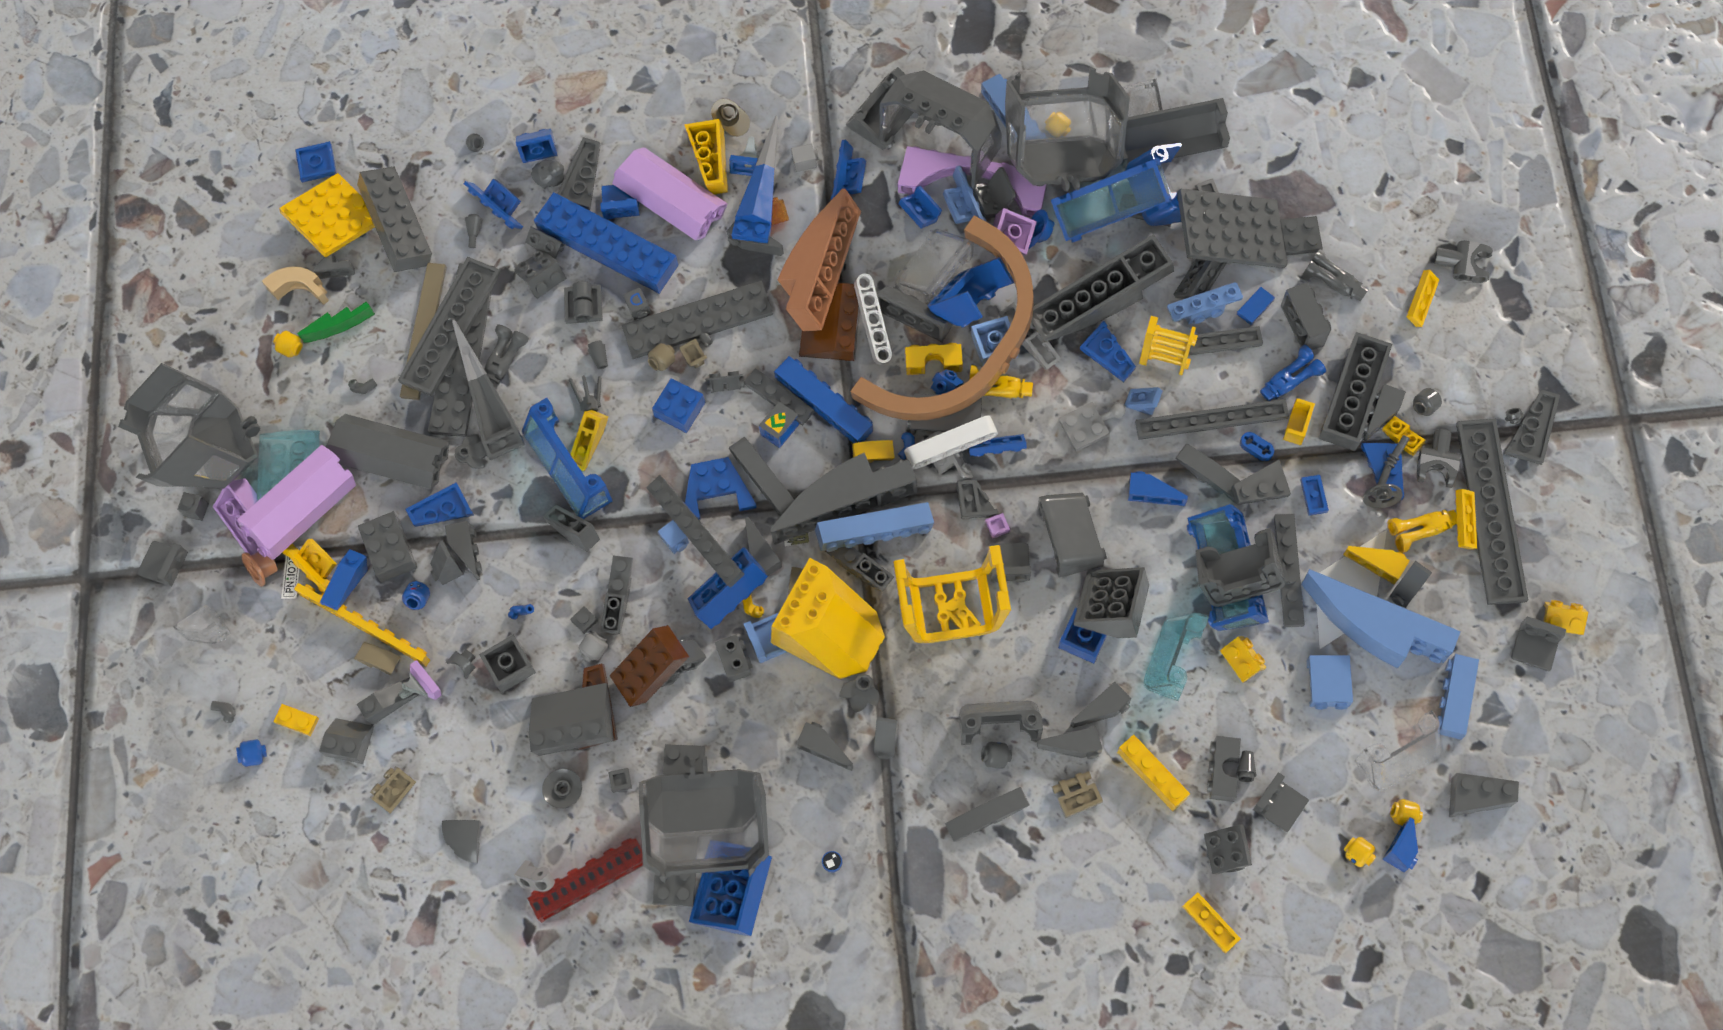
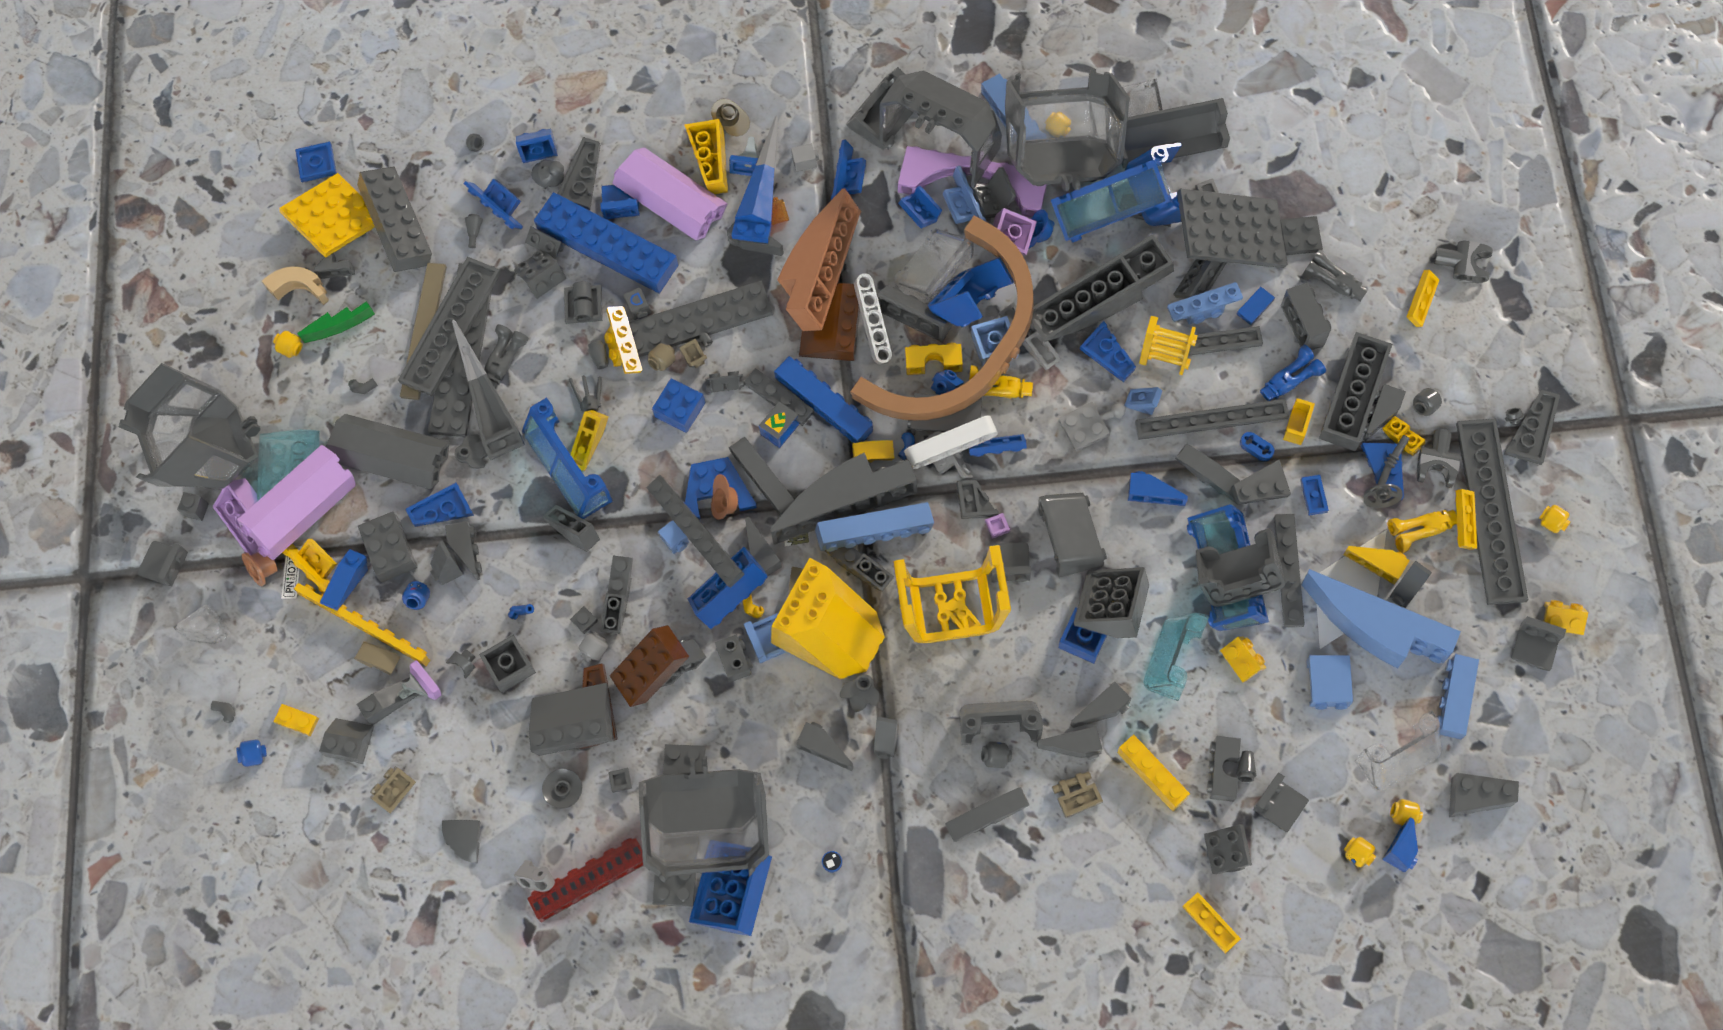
none -> bracket [604,307,642,374]
none -> nougat piece [711,474,738,520]
none -> yellow head [1539,505,1571,533]

